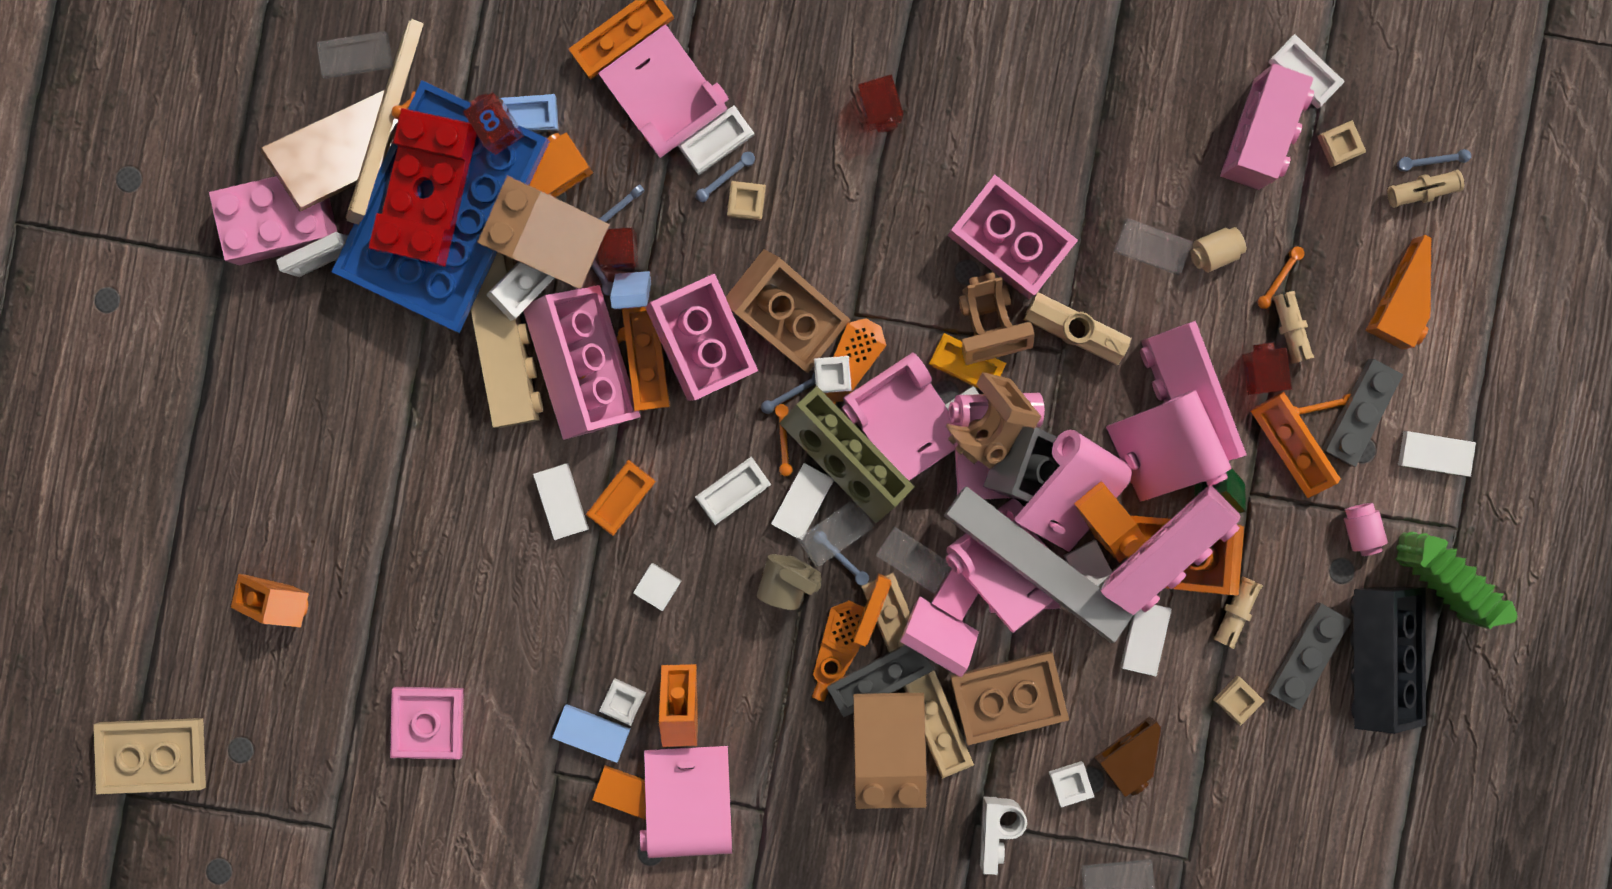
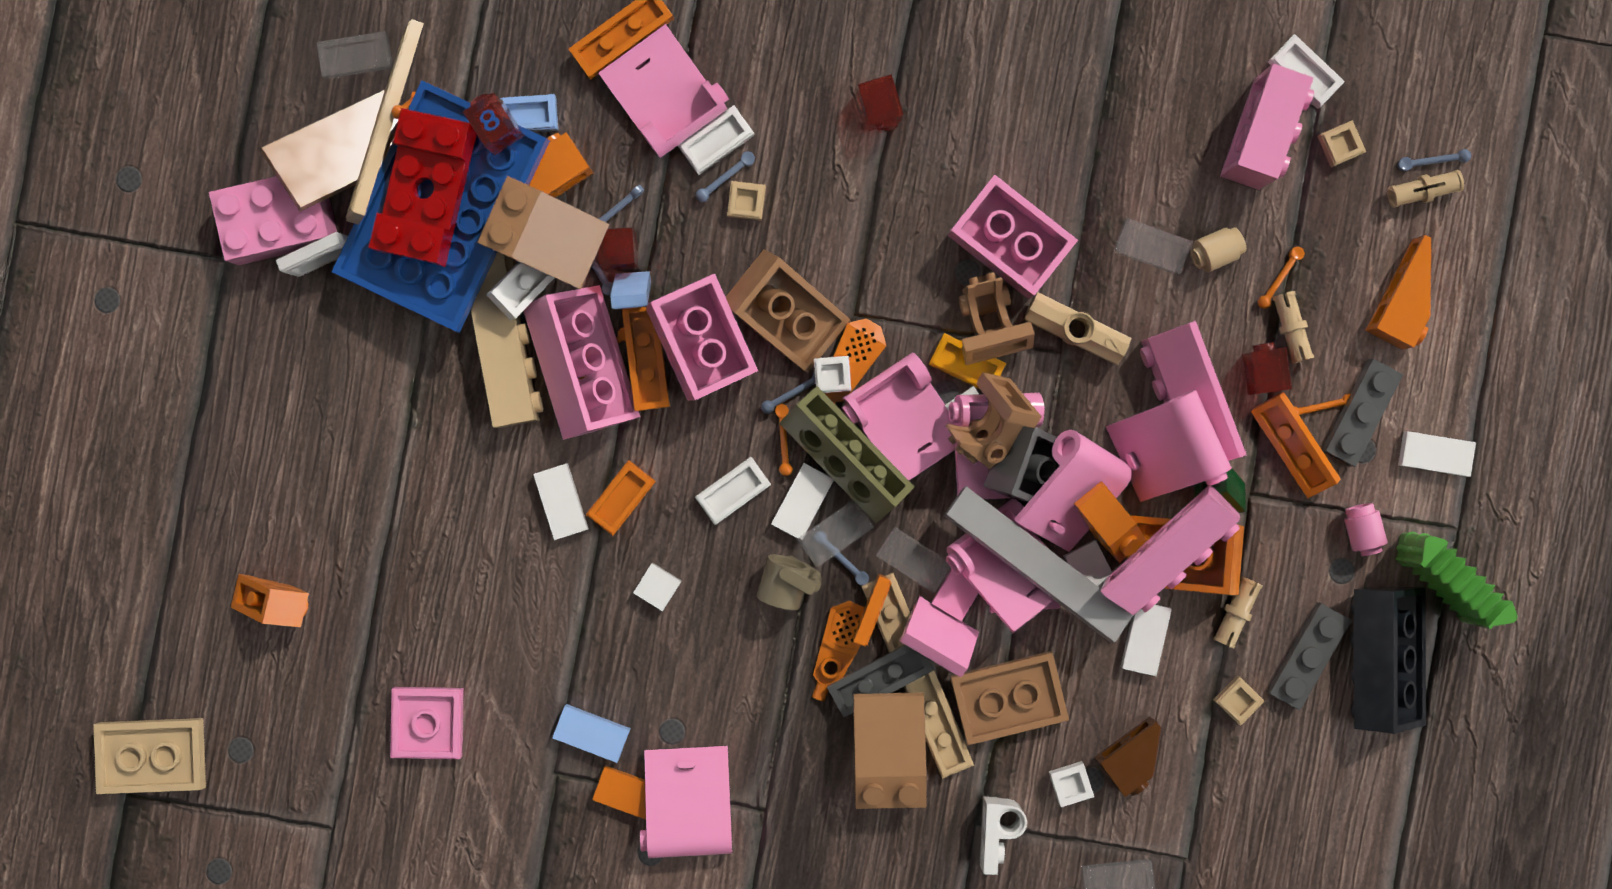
white tile [599,678,646,726] -> none
orange slope [659,664,698,747] -> none

